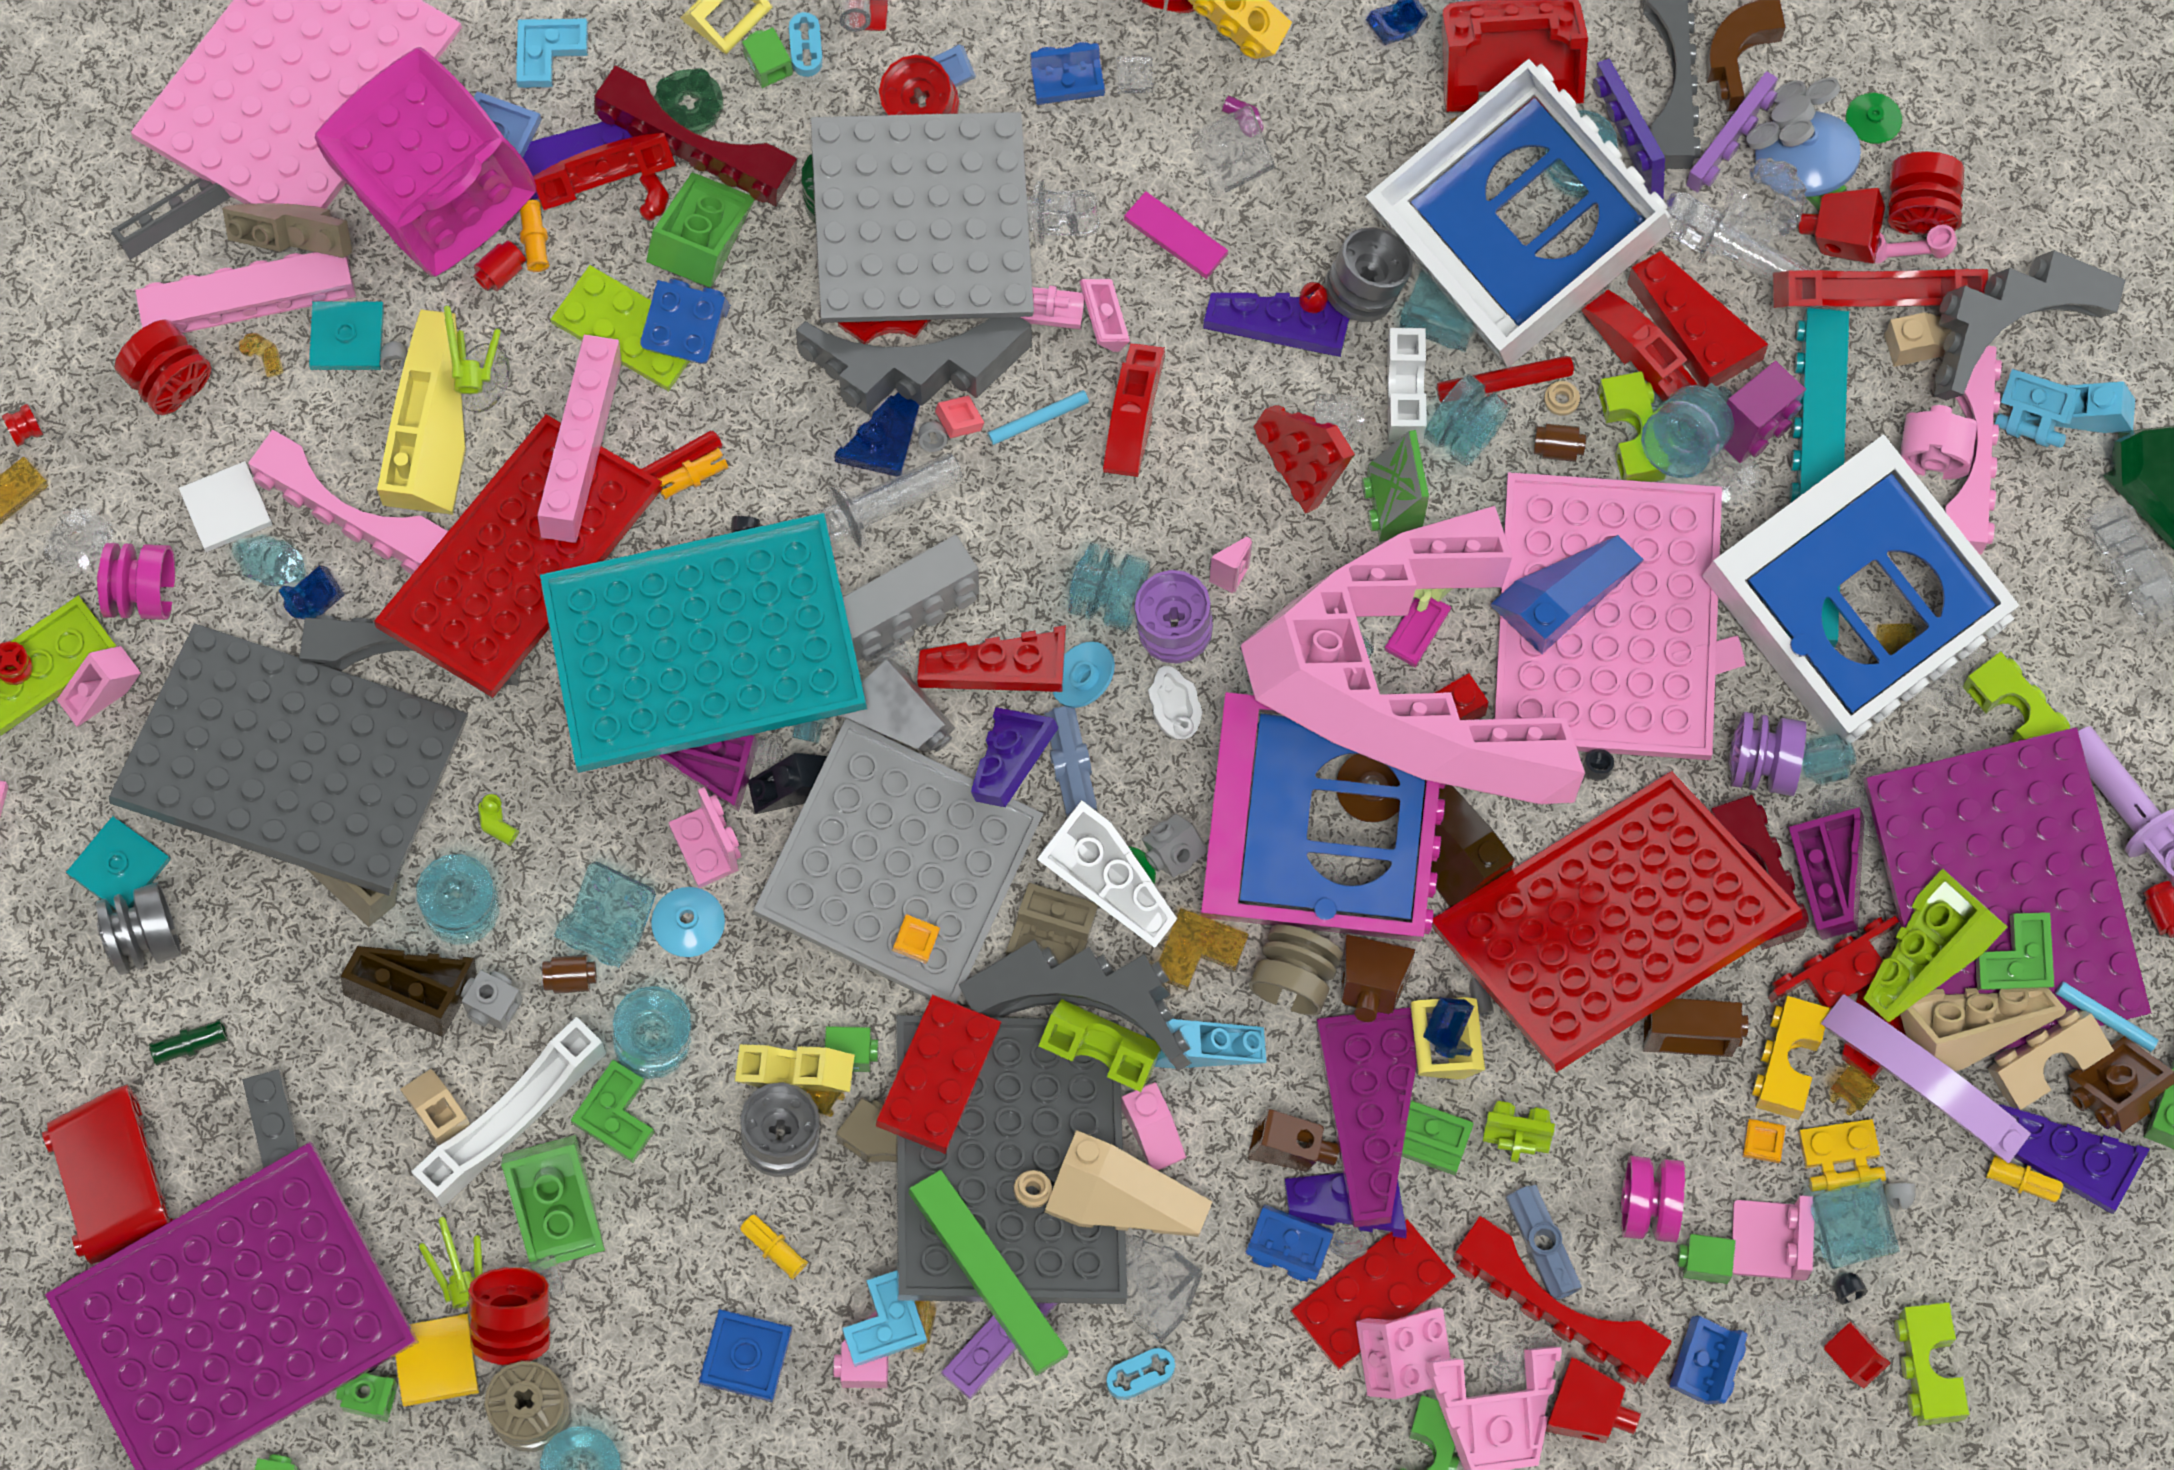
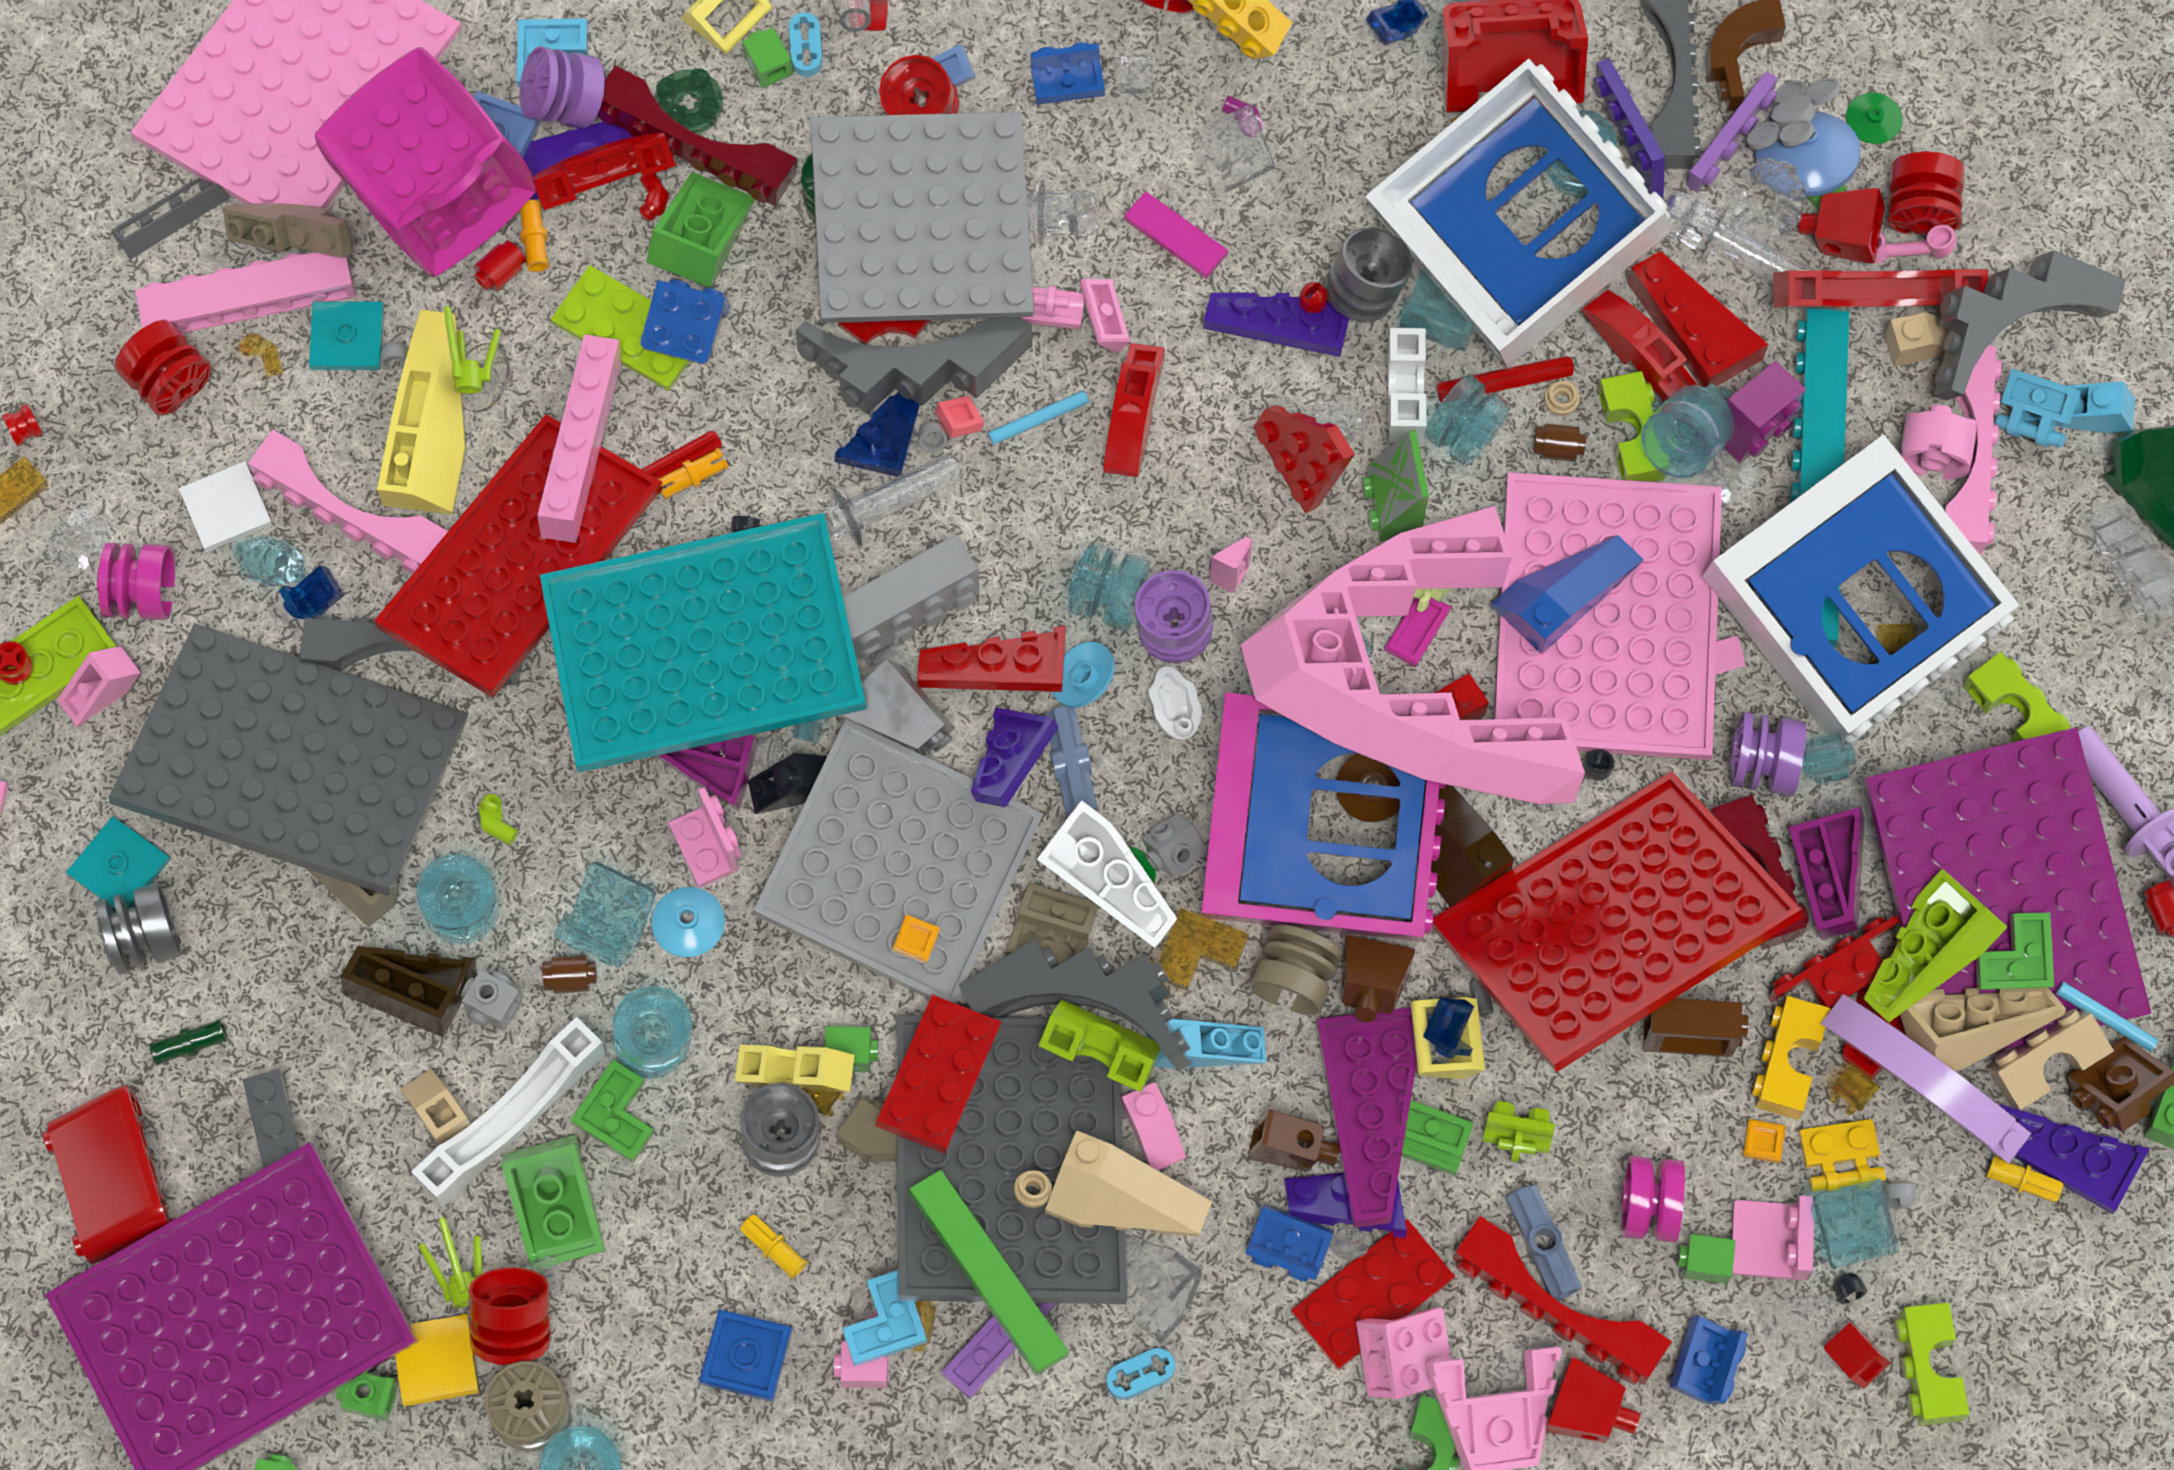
none -> medium lavender wheel [519,46,605,129]

